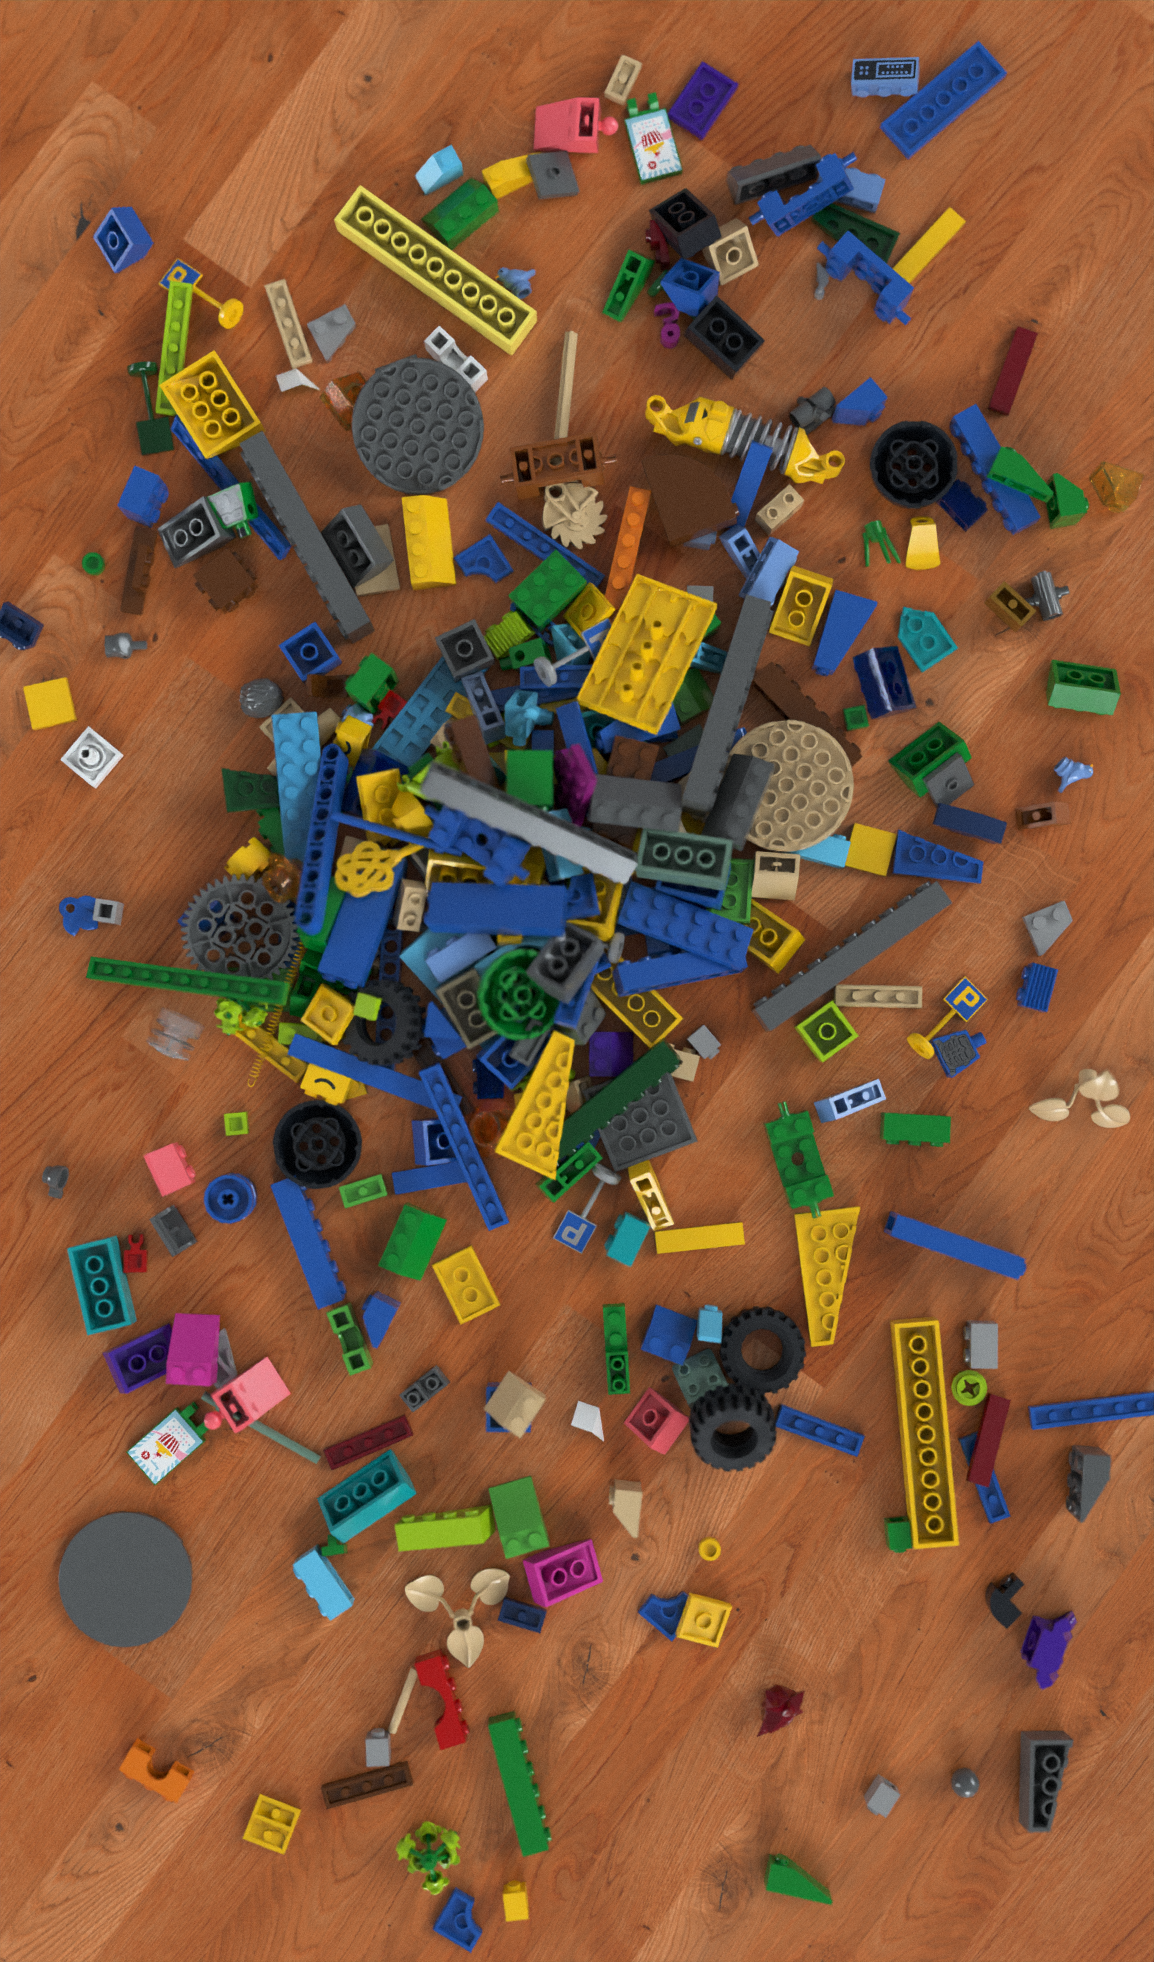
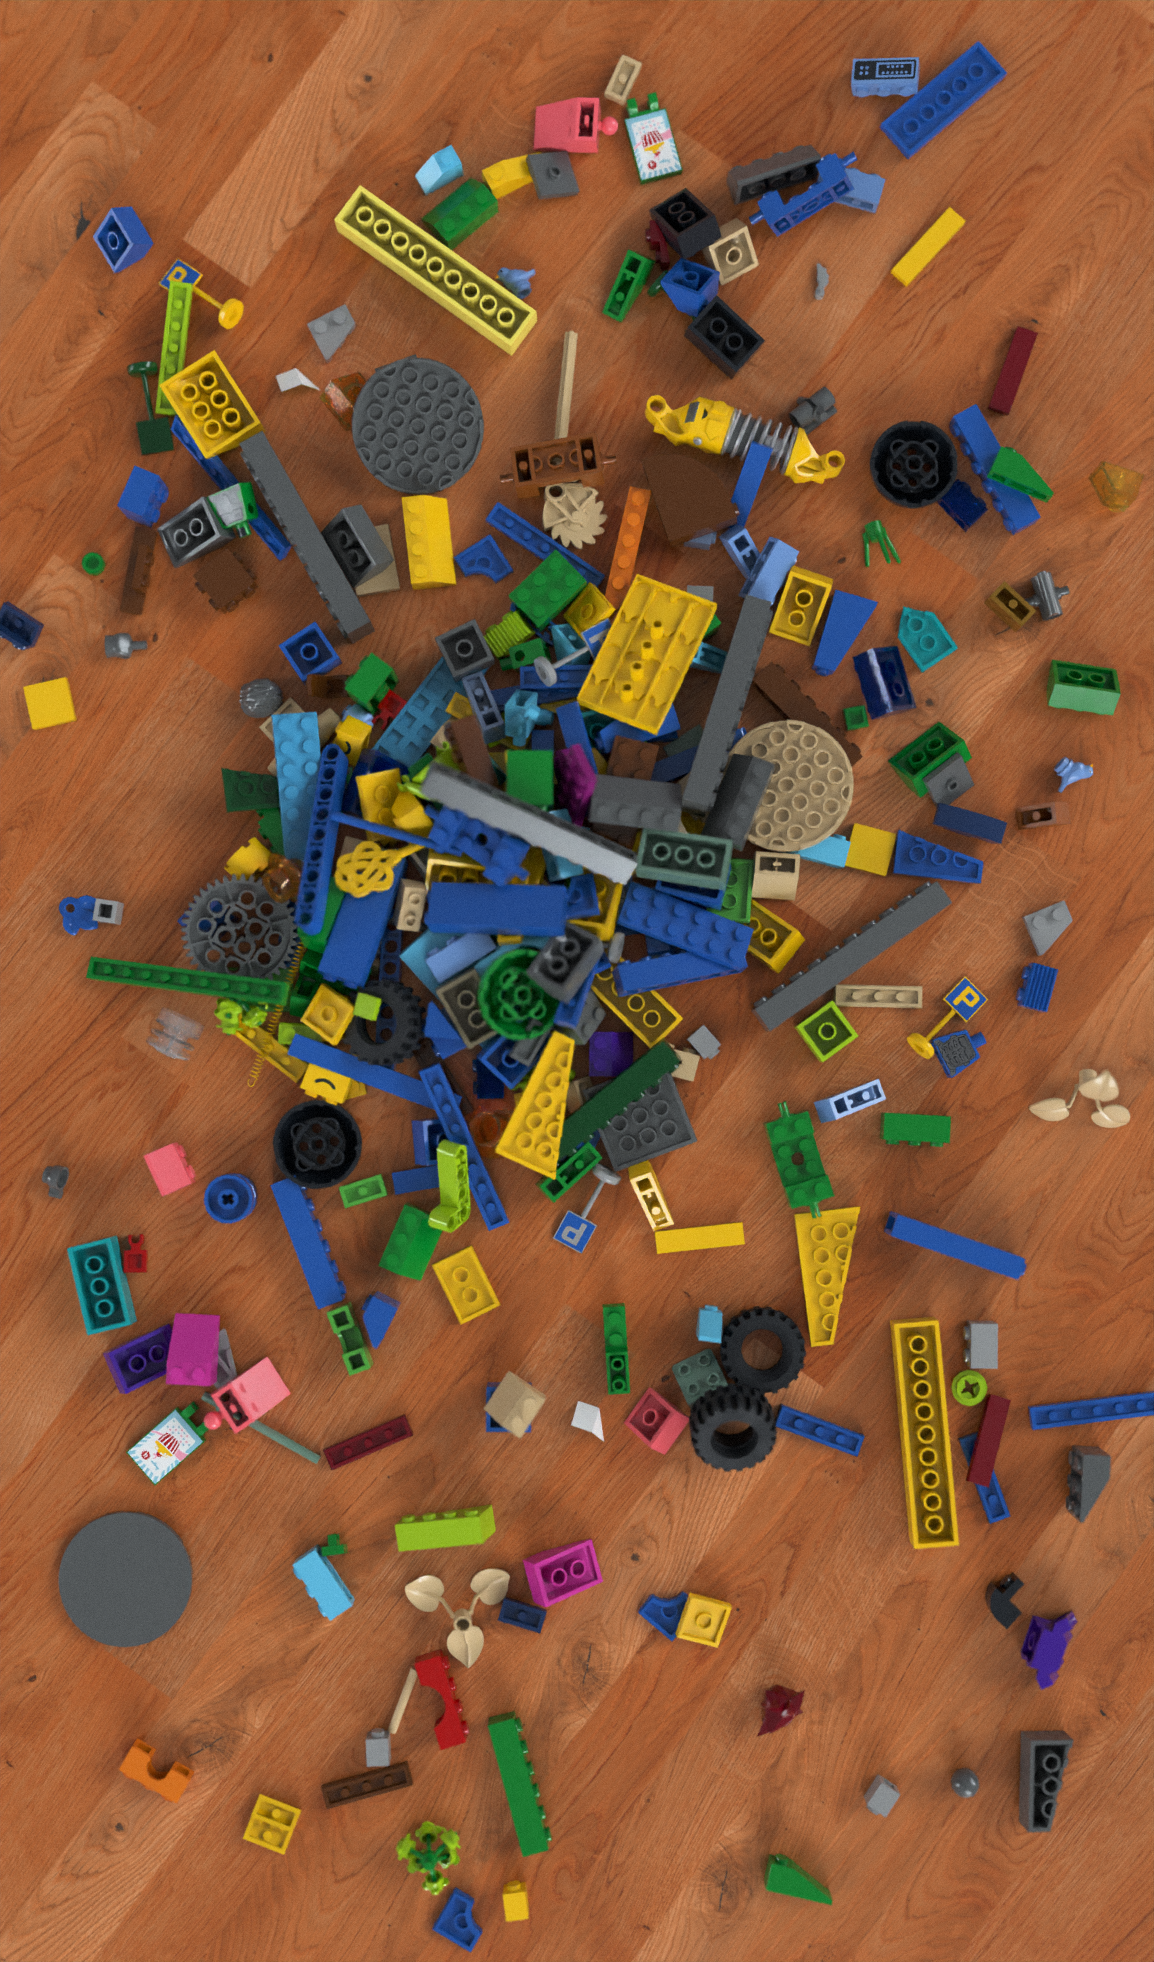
white plate [60,726,124,789] -> none
dark grey hinge [149,1205,198,1257] -> none
lime tile [224,1112,249,1136] -> none
tan tile [265,279,313,369] -> none
teal slope [317,1449,417,1543] -> none
dark grey slope [399,1365,450,1412] -> none
white arch [424,326,488,392] -> none
bright green slope [488,1475,550,1559] -> none
teal brick [604,1211,650,1267] -> none
tan slope [608,1479,642,1538] -> none
blue slope [640,1304,697,1366] -> none
magenta leg [654,302,680,349] -> none
dark purple tile [667,61,738,141] -> none
bright green slope [673,668,714,726] -> none
yellow tile [698,1537,721,1561] -> none
tan brick [755,484,804,536] -> none
dark green wing [811,203,900,264] -> none
blue brick [817,231,914,326] -> none
blue slope [831,377,888,426] -> none
green brick [884,1516,912,1553] -> none
yellow piece [905,516,941,570] -> none
green slope [1045,473,1089,529] -> none
none -> lime beam [429,1140,471,1233]

